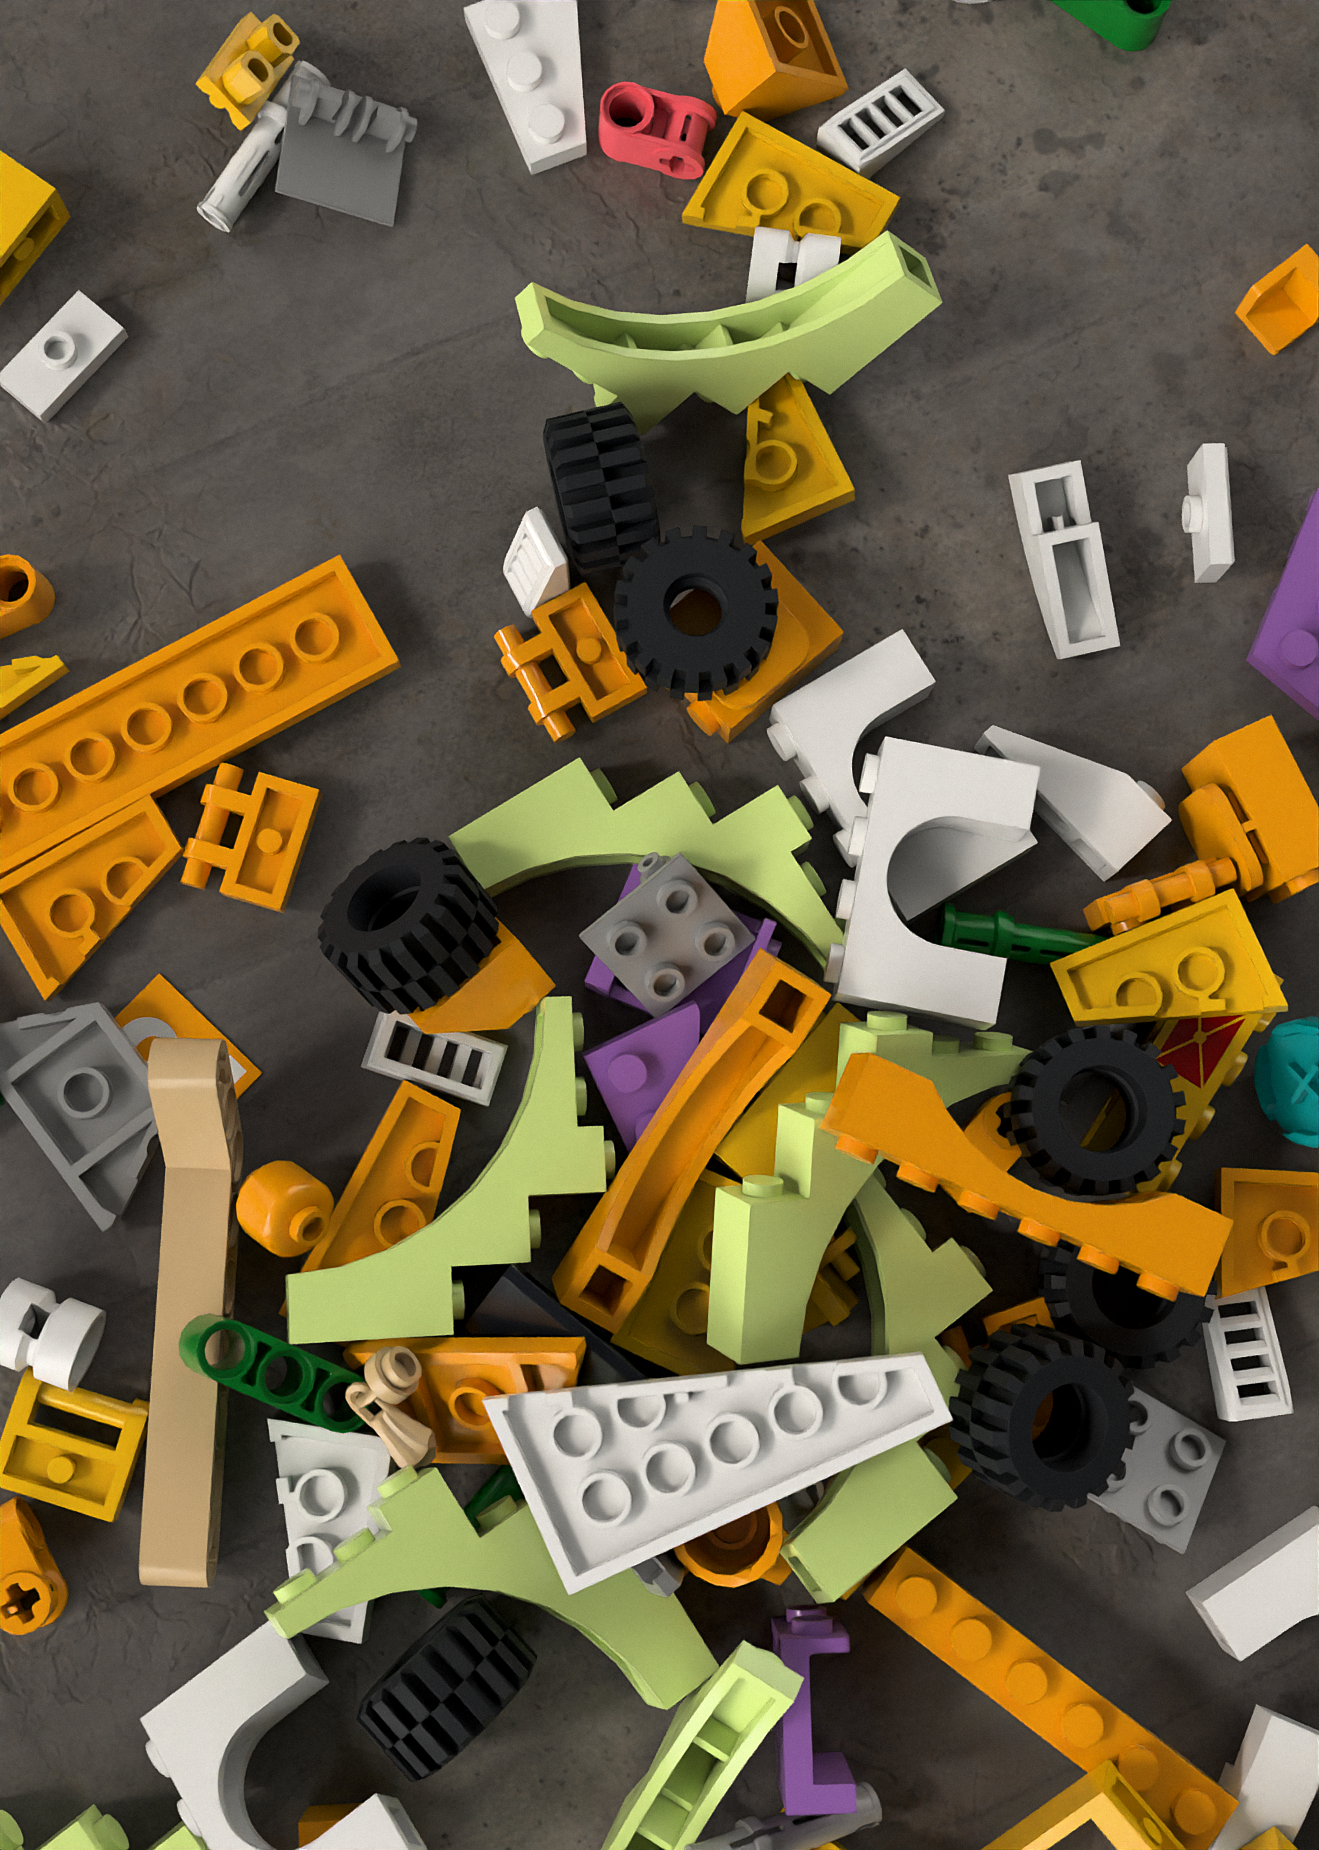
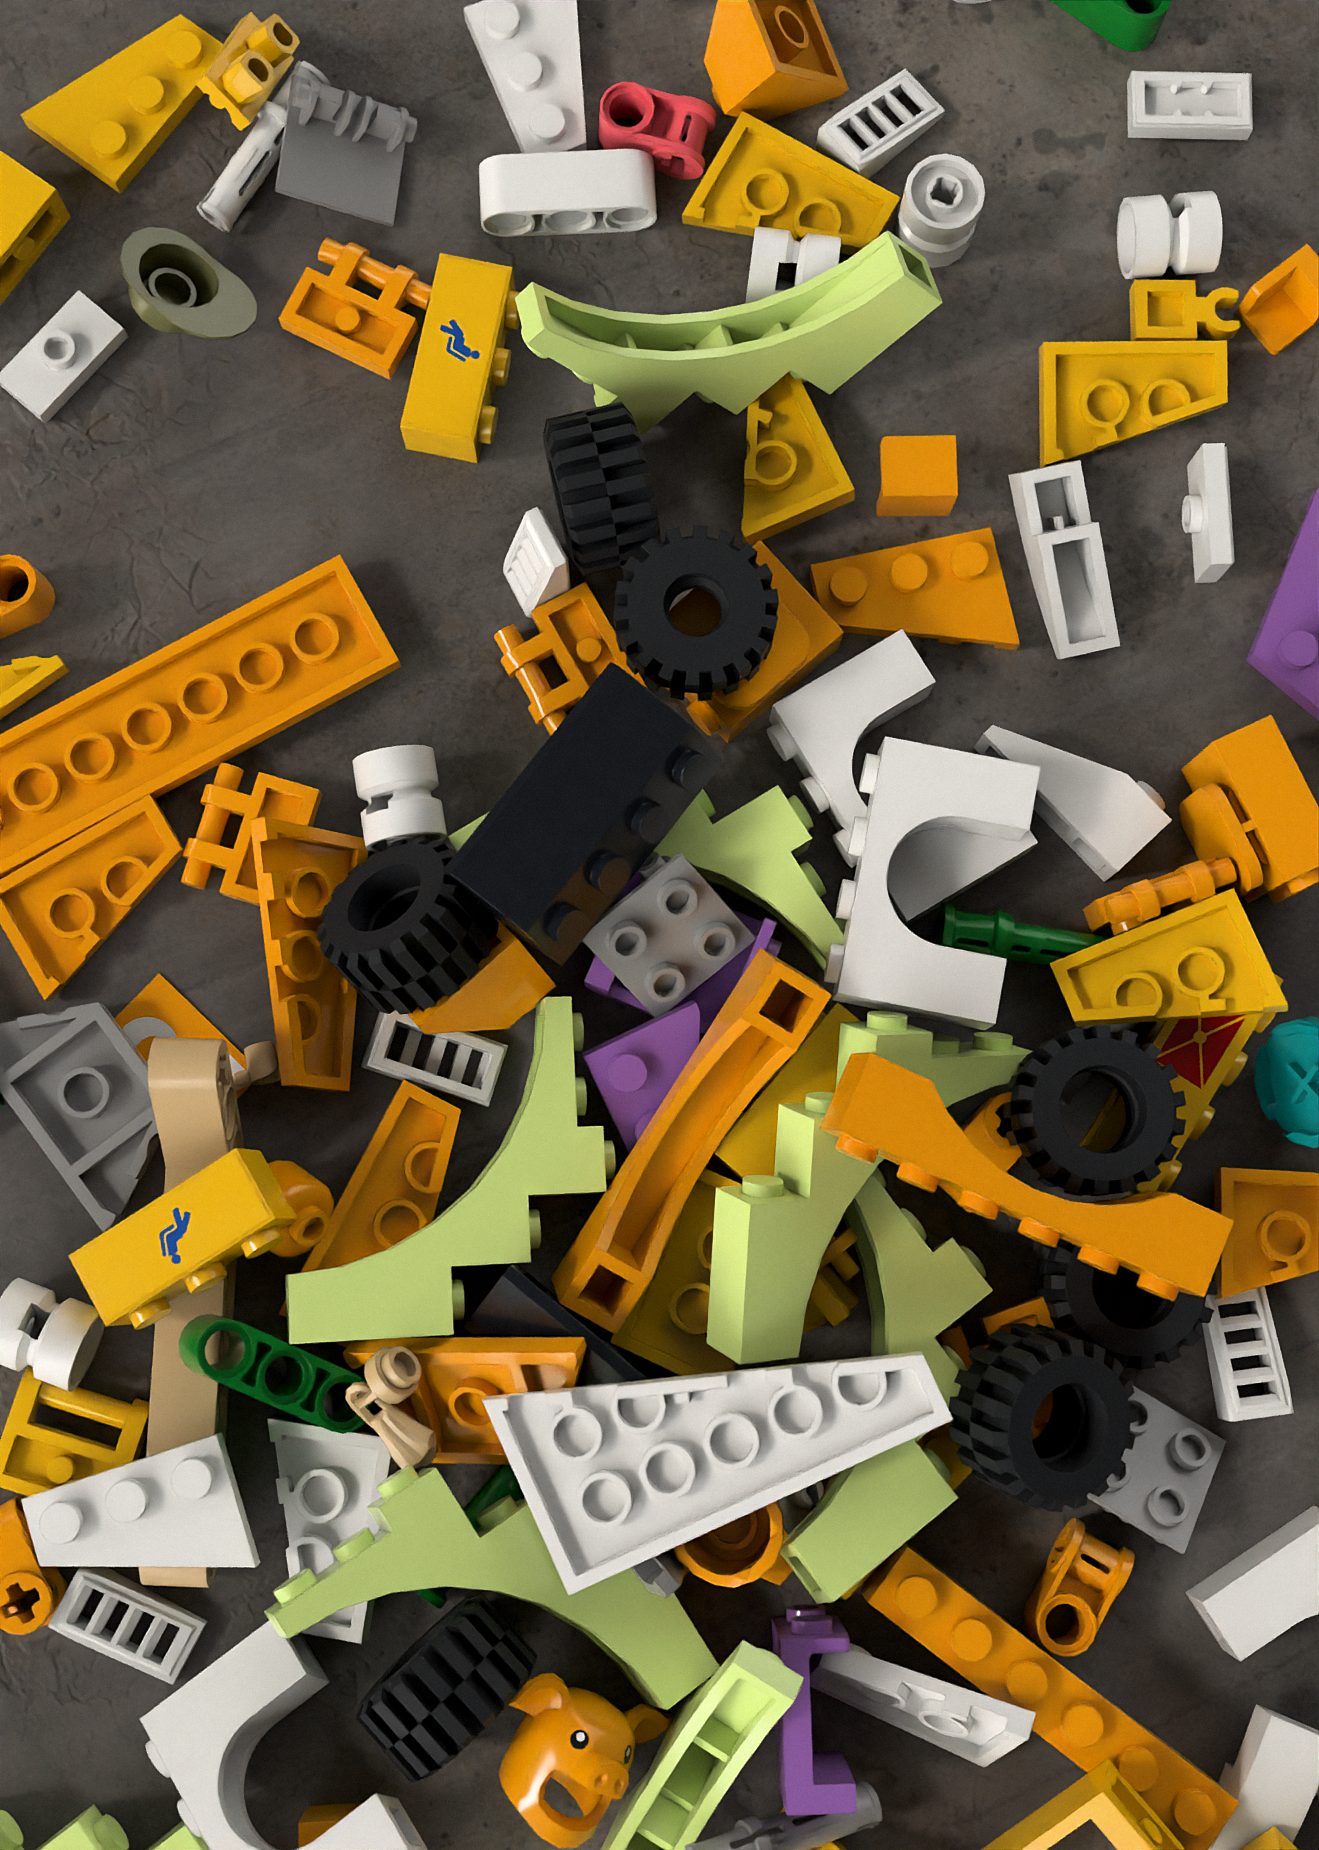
none -> yellow wing [20,14,223,194]
none -> white wing [21,1432,260,1567]
none -> white slope [48,1566,208,1685]
none -> yellow brick [68,1148,298,1330]
none -> olive piece [119,227,258,340]
none -> tan hand [233,1041,281,1092]
none -> light orange wing [250,817,368,1092]
none -> light orange plate [278,237,432,380]
none -> white wheel [352,745,447,852]
none -> yellow brick [400,253,521,463]
none -> black slope [444,662,724,966]
none -> white beam [479,149,657,237]
none -> light orange piece [498,1673,674,1848]
none -> light orange wing [809,527,1020,651]
none -> white wing [809,1643,1036,1768]
none -> light orange panel [876,435,958,517]
none -> white wheel [895,154,985,268]
none -> light orange piece [1023,1518,1135,1657]
none -> yellow wing [1039,340,1228,468]
none -> white wheel [1117,191,1223,279]
none -> white plate [1127,71,1253,140]
none -> yellow plate [1129,280,1240,341]

